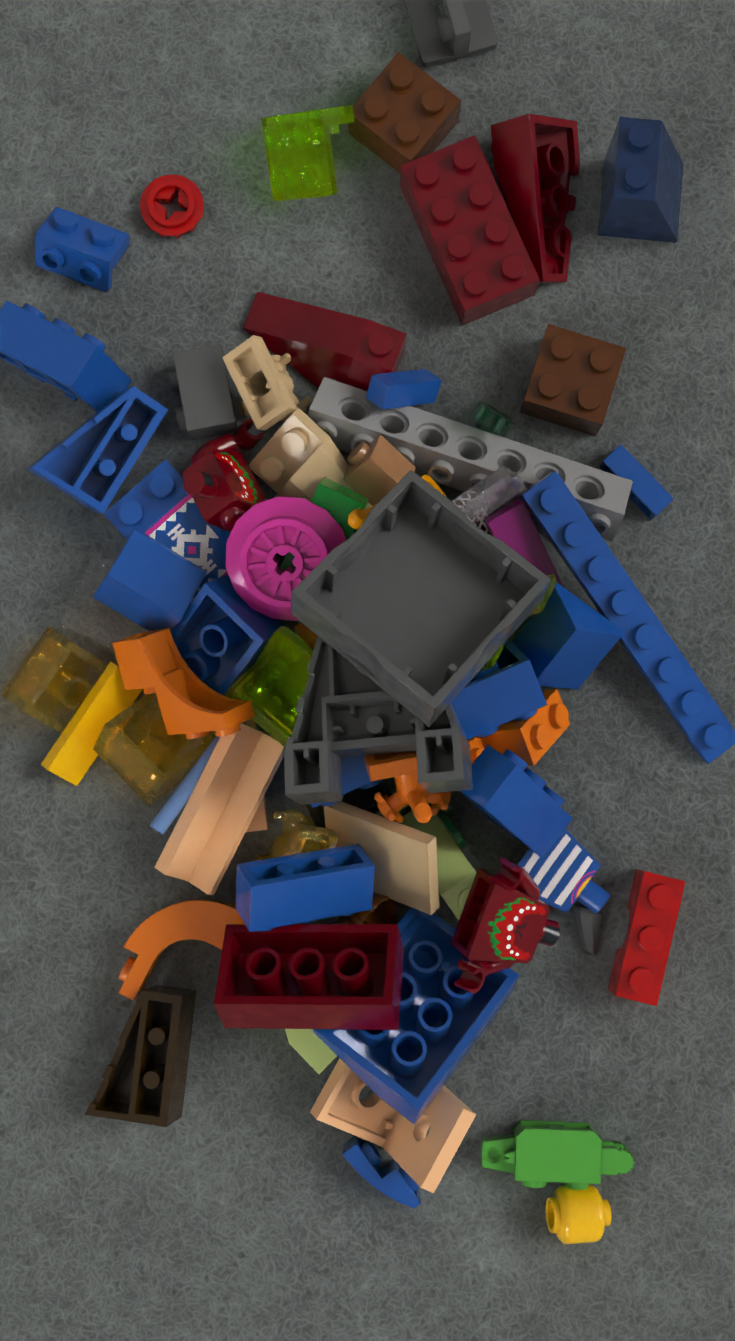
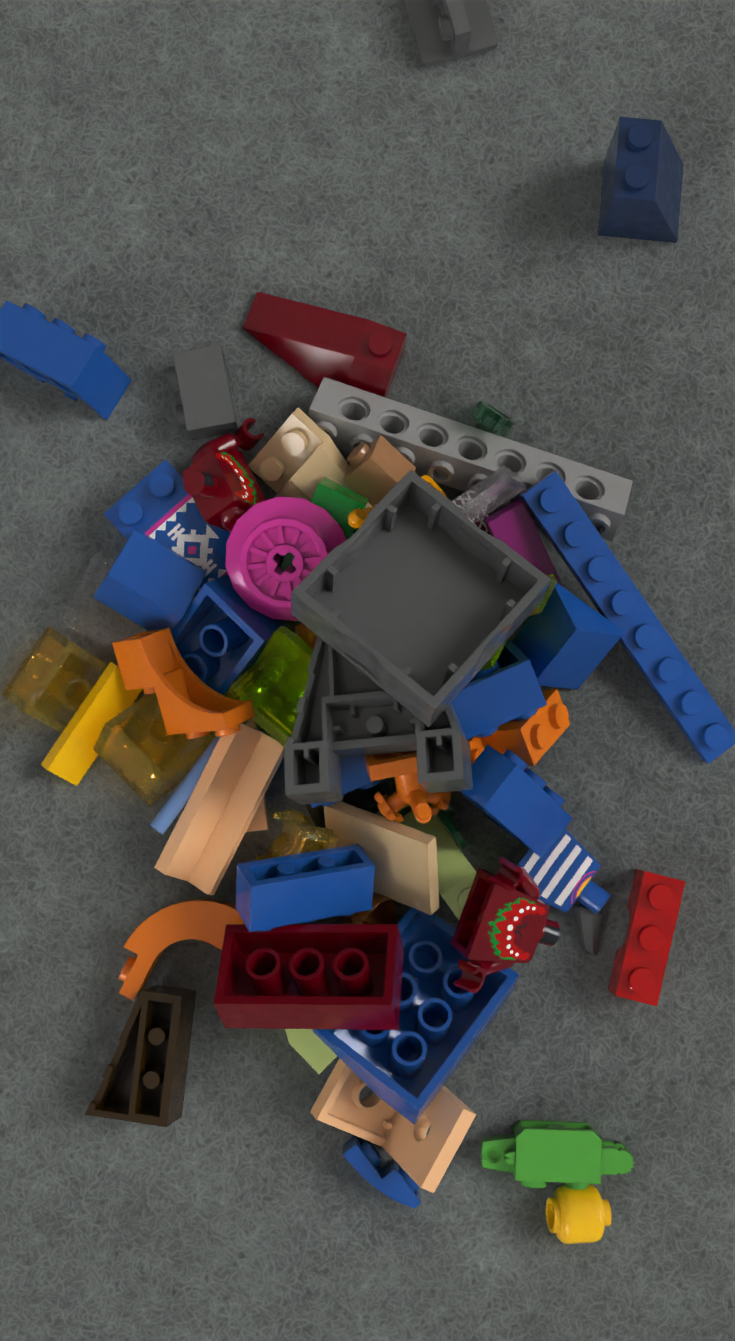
blue wedge [26,386,168,514] -> none
blue bracket [35,207,130,292] -> none
red gear [140,174,204,239] -> none
tan piece [222,335,312,430] -> none
clear neon green bracket [261,105,355,201] -> none
reddish brown brick [348,52,461,173] -> none
blue piece [366,369,442,409] -> none
dark red brick [400,135,540,326] -> none
dark red wedge [491,114,580,283] -> none
reddish brown brick [519,324,626,436] -> none
blue piece [599,444,674,520] -> none

